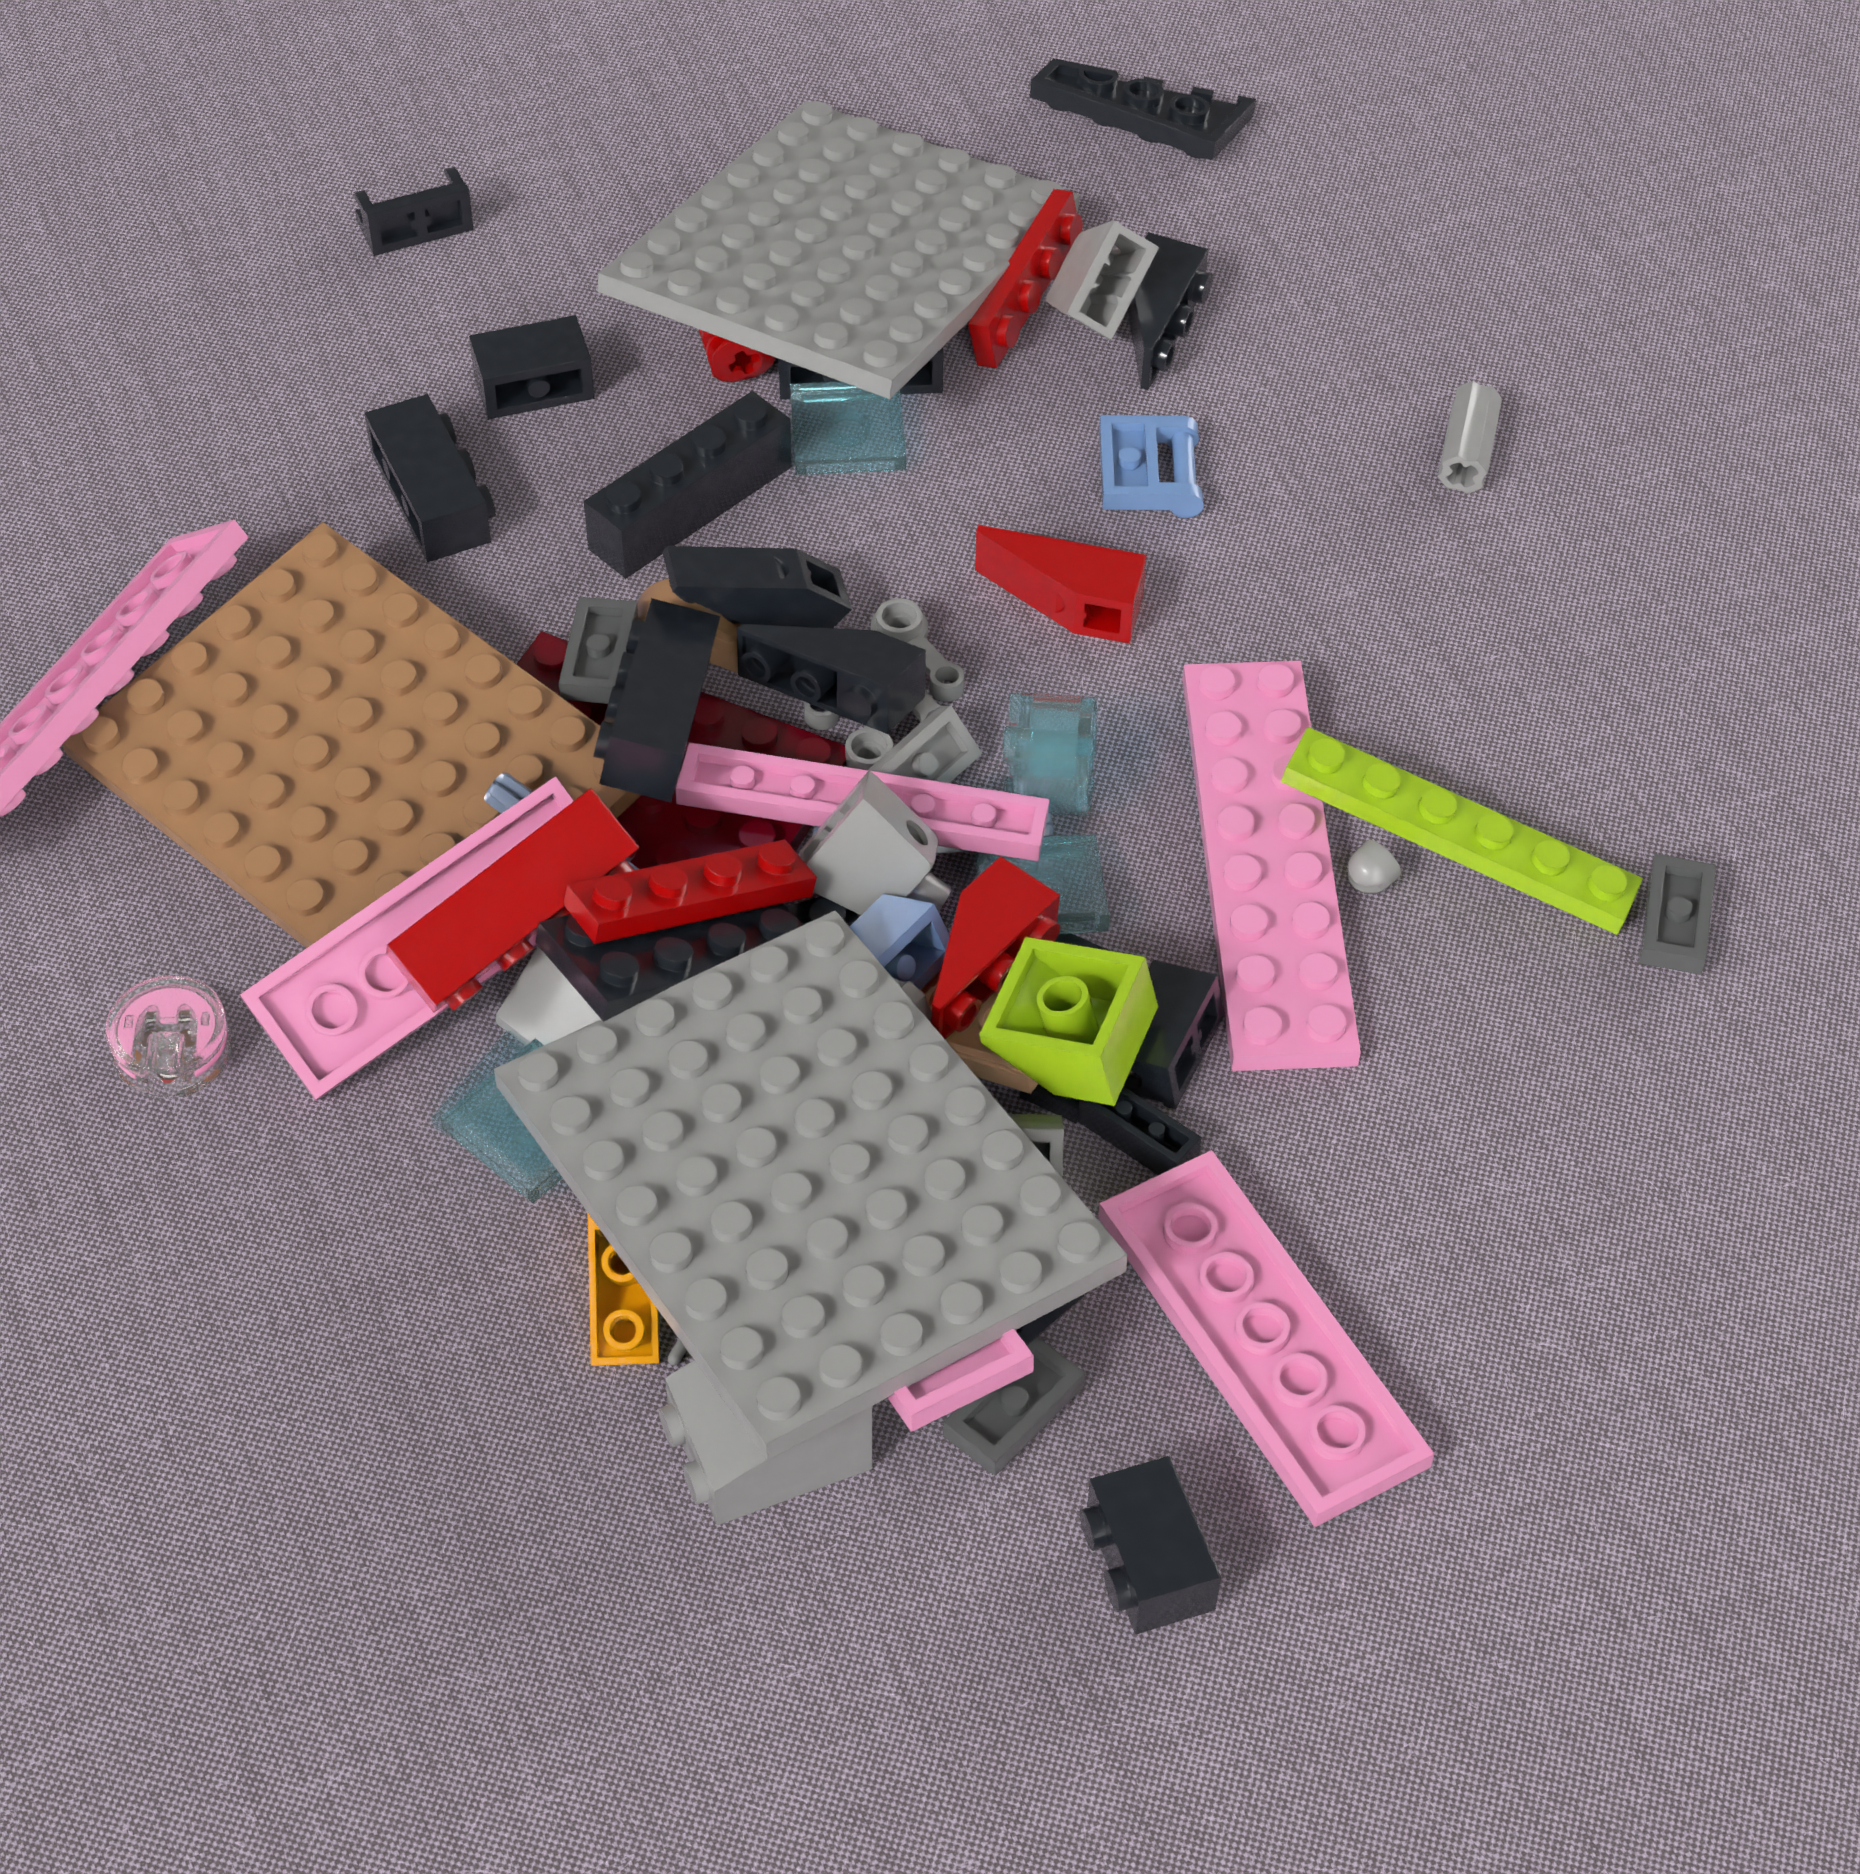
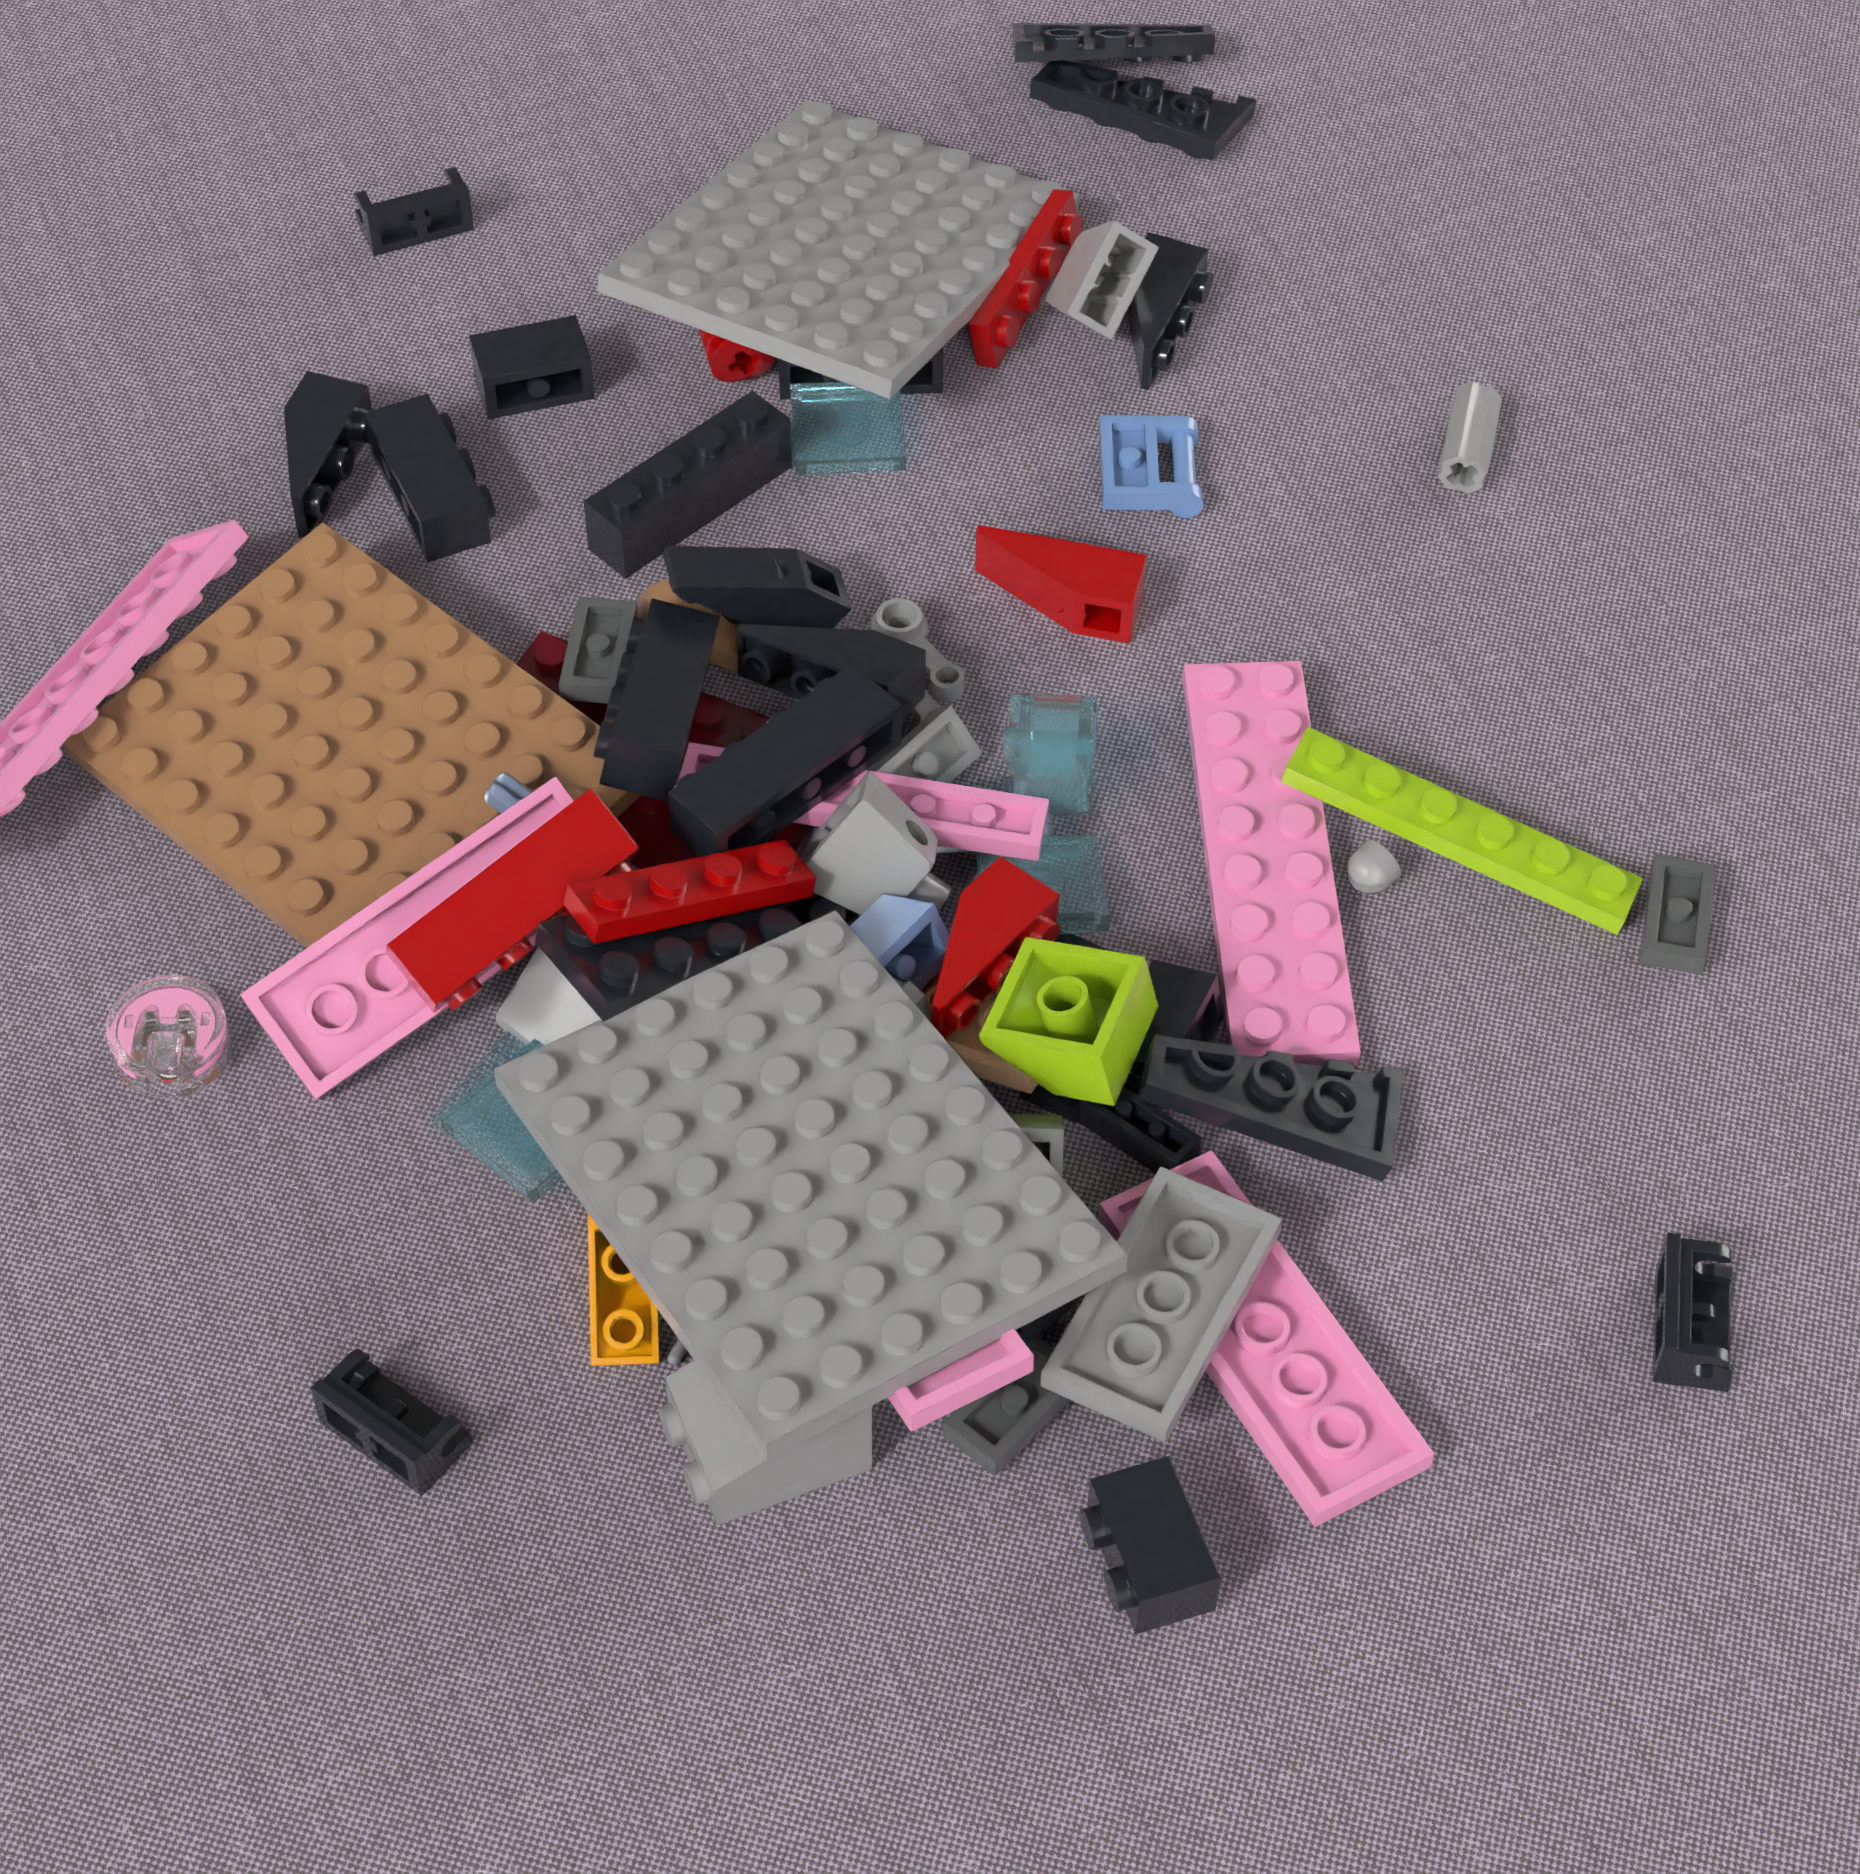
none -> black slope [284,371,372,538]
none -> black hinge [310,1348,473,1496]
none -> black brick [668,664,902,857]
none -> black wing [1012,23,1215,63]
none -> light grey plate [1040,1166,1282,1443]
none -> black wing [1138,1035,1403,1182]
none -> black hinge [1653,1232,1732,1392]

